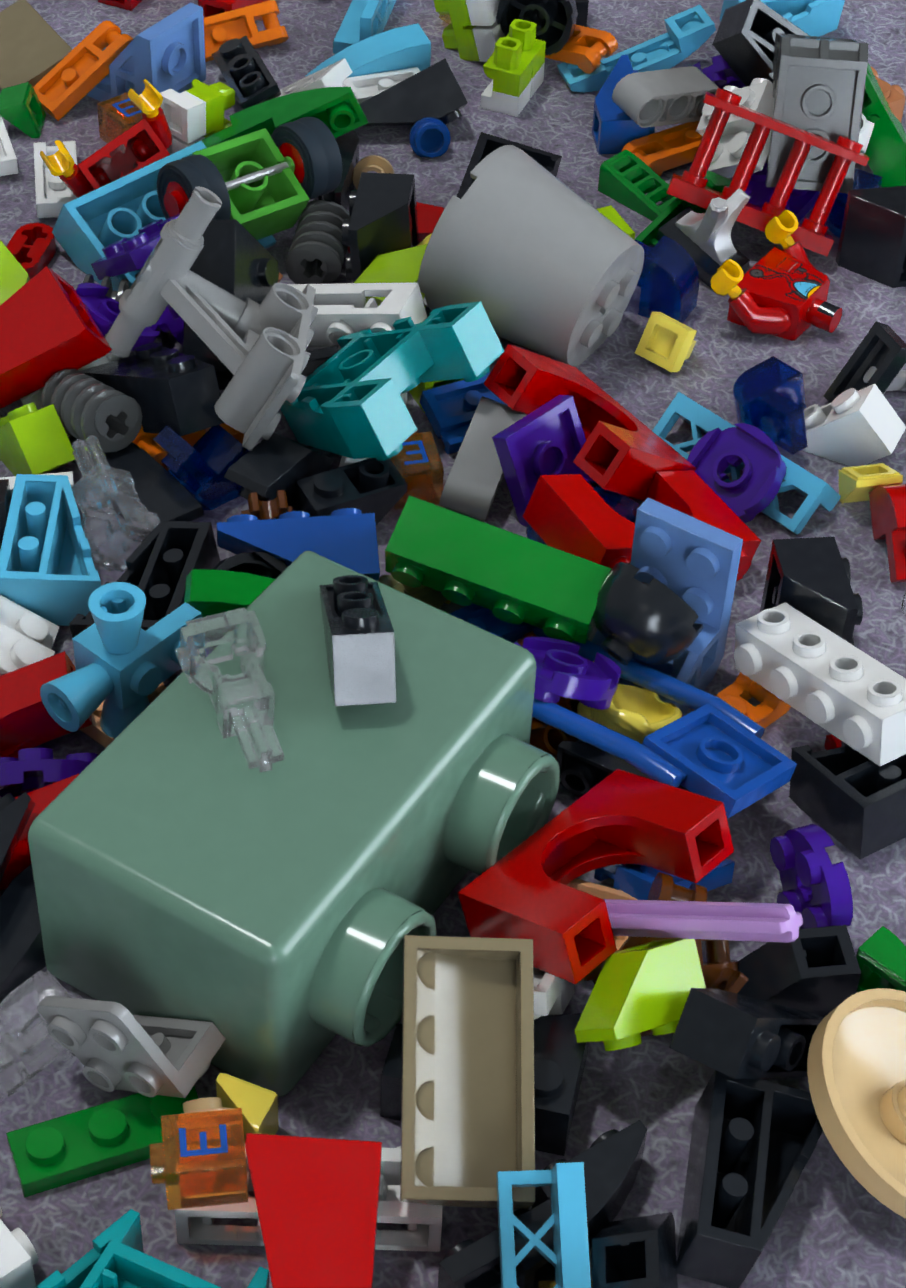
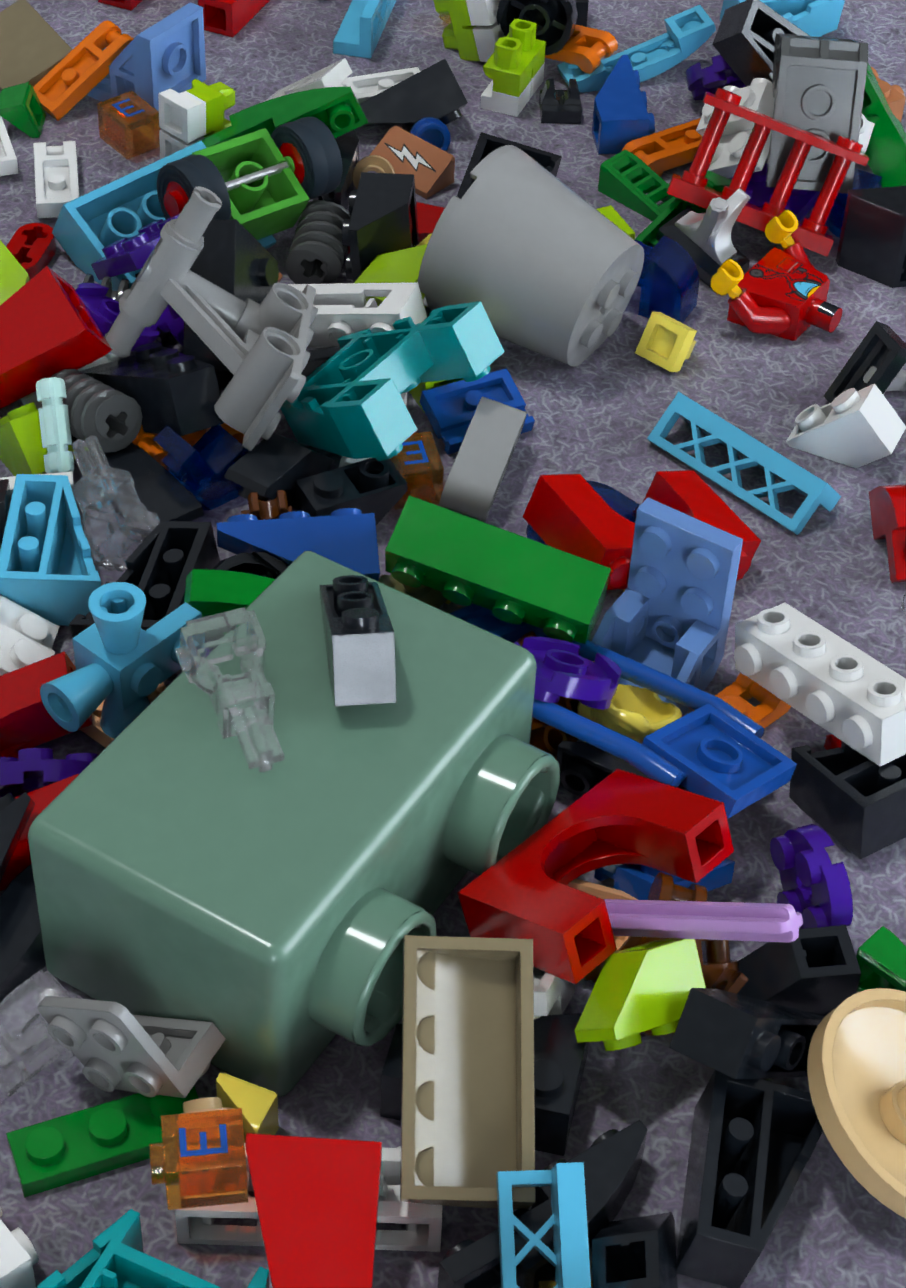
red torso [40,79,172,198] -> none
orange plate [204,0,289,62] -> none
black slope [211,36,281,110] -> none
medium azure slope [306,23,431,78] -> none
red arch [484,344,696,500] -> none
dark purple plate [492,395,597,527] -> none
black cylinder [594,562,703,665] -> none
light grey beam [612,66,719,128] -> none
dark purple plate [687,423,787,523] -> none
clear blue brick [733,356,808,455] -> none
black slope [760,537,863,646] -> none
light yellow slope [838,463,903,504] -> none
none -> light aqua axle [36,377,75,473]
none -> nougat slope [369,126,455,199]
none -> black tile [539,78,582,124]

